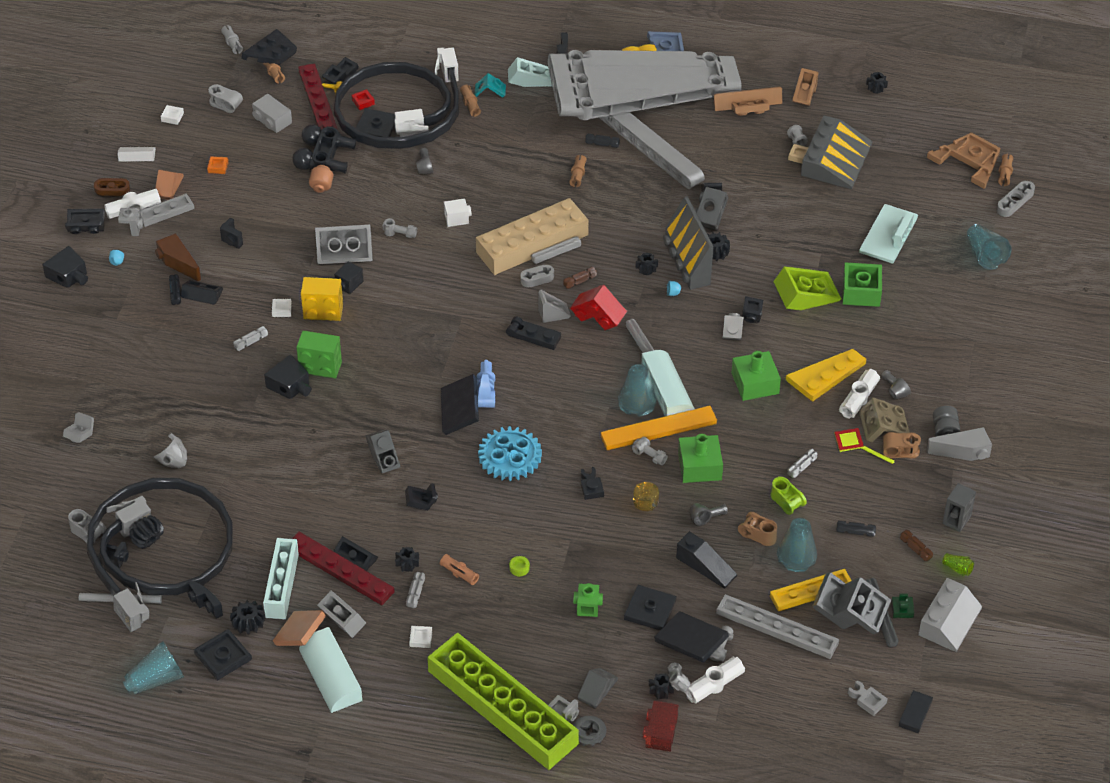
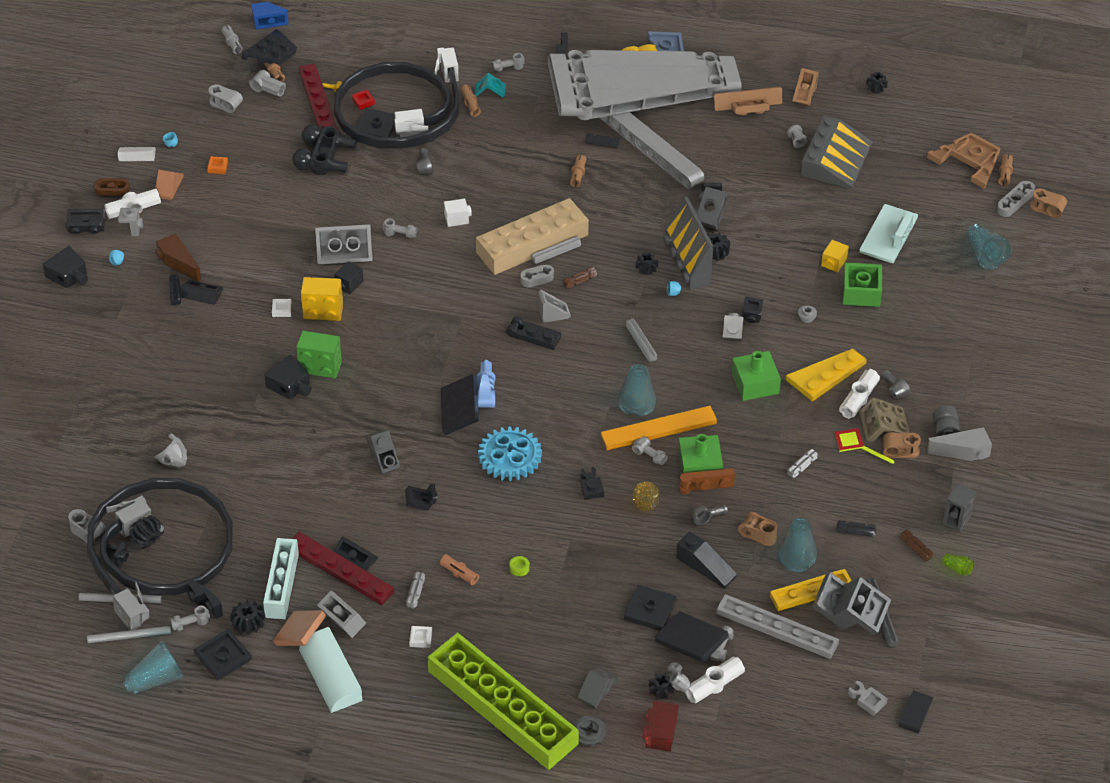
light grey bracket [63,412,94,443] -> none
light grey tile [139,193,194,227] -> none
white plate [161,105,184,125] -> none
black bracket [220,218,243,249] -> none
light grey axle [233,326,268,351] -> none
light grey brick [252,94,292,133] -> none
nougat head [309,165,334,193] -> none
black slope [322,57,359,84] -> none
black gear [395,547,420,572] -> none
light aqua slope [508,57,552,87] -> none
light grey bracket [548,695,579,722] -> none
red brick [570,284,627,330] -> none
bright green brick [574,583,603,617] -> none
light aqua brick [641,350,695,416] -> none
lime piece [770,477,807,515] -> none
lime slope [773,266,841,310] -> none
tan plate [788,144,808,164] -> none
dark green tile [891,594,914,618] -> none
light grey slope [919,578,982,652] -> none
none -> light grey bar [87,626,171,644]
none -> medium azure hinge [163,132,178,147]
none -> light grey bar [170,606,210,631]
none -> light grey piece [249,70,286,97]
none -> blue slope [251,2,289,30]
none -> light grey bar [492,53,525,72]
none -> dark orange plate [679,468,735,495]
none -> light grey plate [798,305,817,323]
none -> yellow brick [821,240,849,272]
none -> medium nougat piece [1030,188,1067,218]

